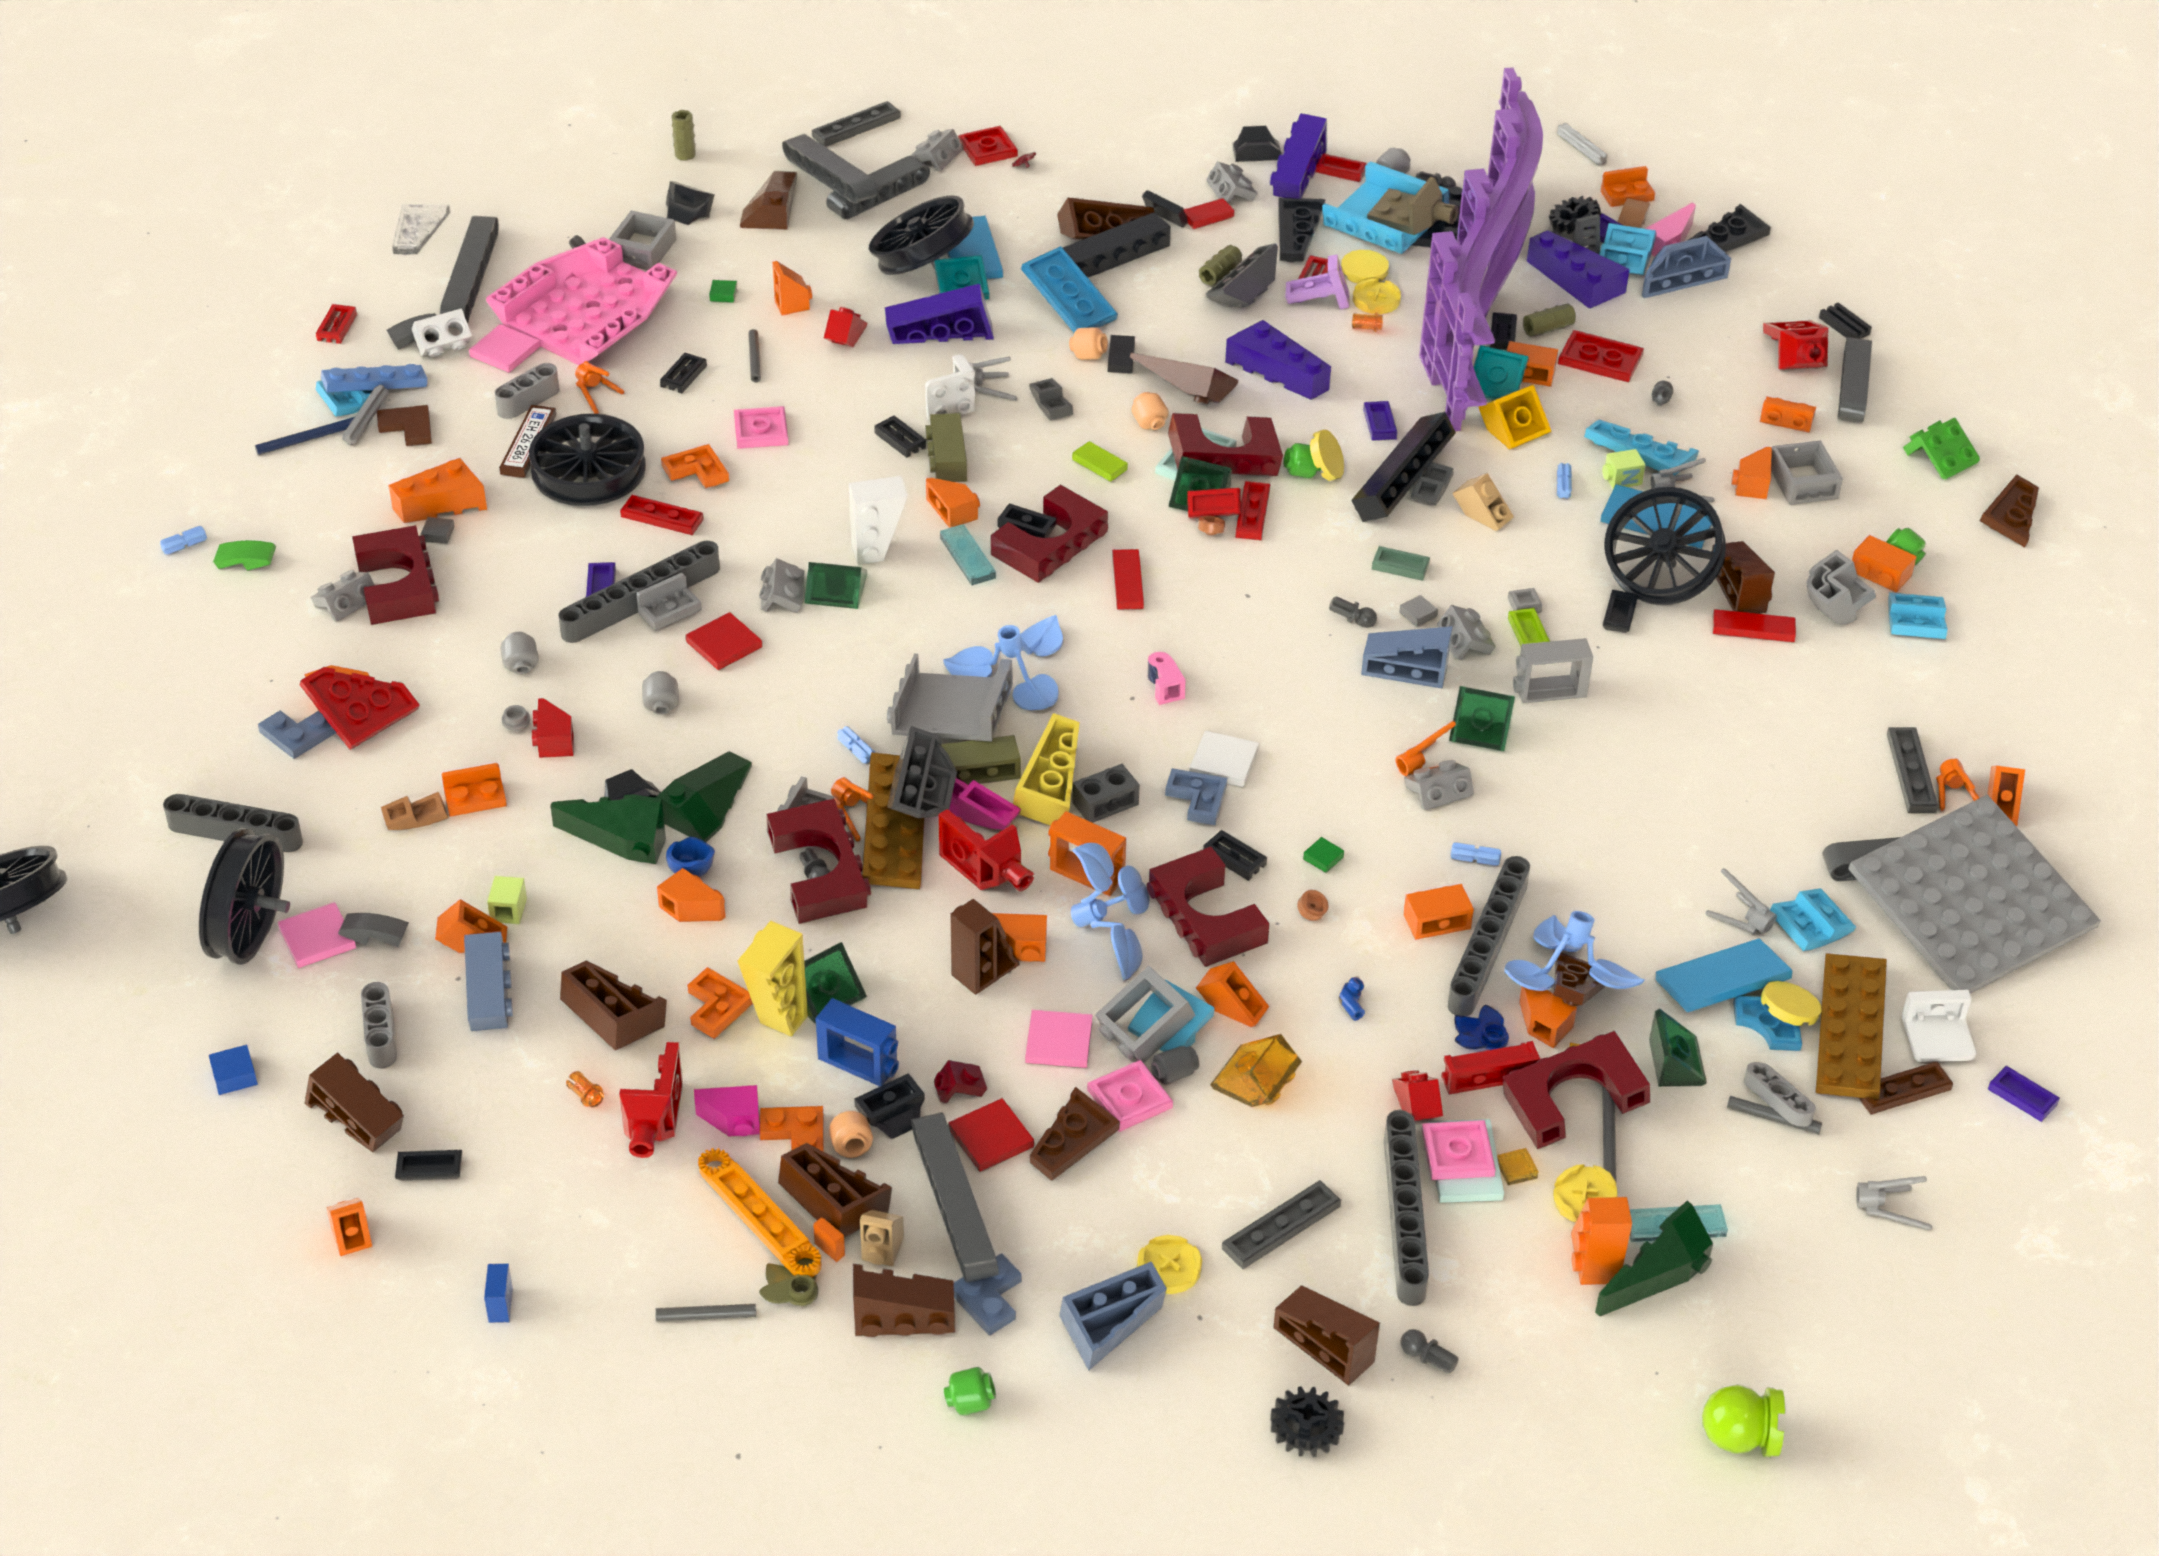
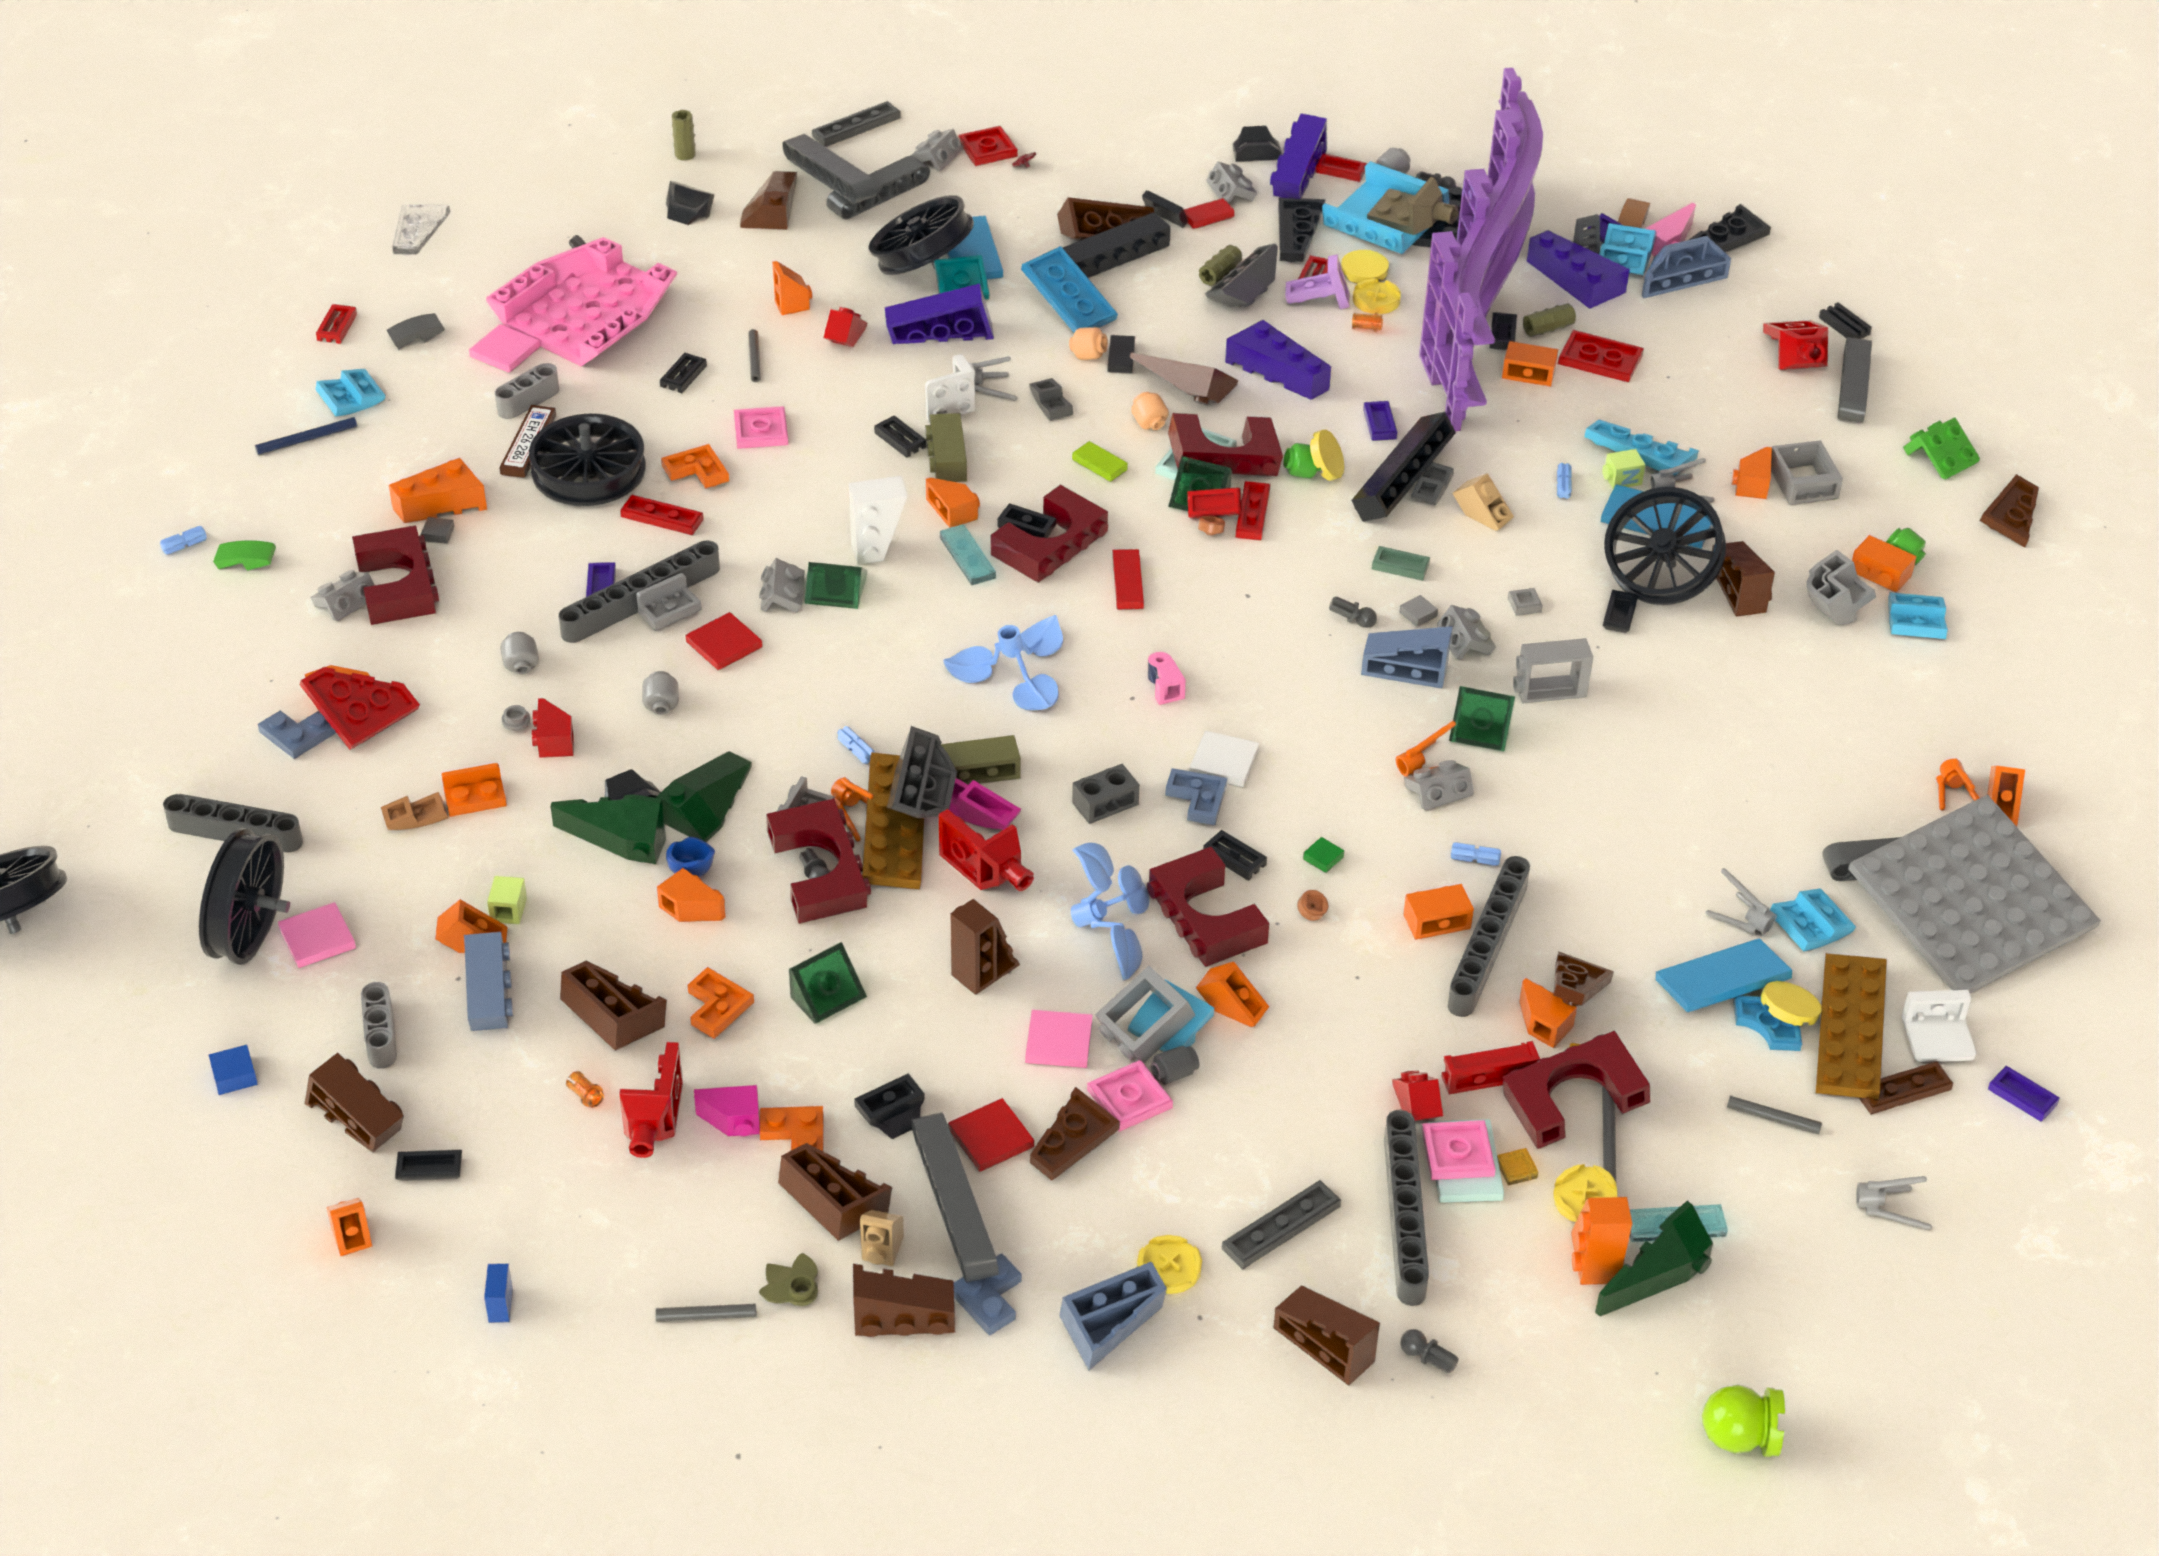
medium blue plate [321,364,428,392] -> none
dark grey slope [338,913,409,947] -> none
light grey axle [342,385,389,445] -> none
reddish brown tile [377,405,432,446] -> none
white brick [411,308,472,357] -> none
dark grey beam [440,216,499,324] -> none
orange plant [575,361,624,414] -> none
light grey window [609,210,676,270] -> none
light orange plate [698,1148,822,1278] -> none
green tile [709,280,737,302] -> none
light yellow wedge [737,920,808,1037] -> none
orange tile [813,1217,845,1262] -> none
blue window [816,998,899,1086] -> none
light nougat head [829,1111,873,1158] -> none
light grey panel [887,653,1013,742] -> none
dark red bracket [934,1060,987,1103] -> none
bright green head [944,1367,996,1415] -> none
orange slope [992,913,1047,962] -> none
light yellow wedge [1013,713,1080,826] -> none
orange window [1048,811,1126,896] -> none
clear yellow slope [1210,1034,1302,1107] -> none
black gear [1270,1386,1344,1457] -> none
blue arm [1339,977,1365,1021] -> none
clear blue plate [1454,1004,1509,1050] -> none
teal tile [1473,345,1529,400] -> none
yellow slope [1478,384,1552,449] -> none
light blue plant [1504,911,1645,991] -> none
lime tile [1508,608,1550,646] -> none
black gear [1549,196,1602,234] -> none
axle [1557,123,1607,165] -> none
orange bracket [1600,166,1655,207] -> none
clear green slope [1649,1008,1707,1087] -> none
dark grey axle [1652,380,1673,406] -> none
red tile [1713,609,1796,642] -> none
light grey beam [1744,1062,1816,1127] -> none
orange bracket [1760,397,1816,433] -> none
dark grey tile [1887,727,1938,813] -> none

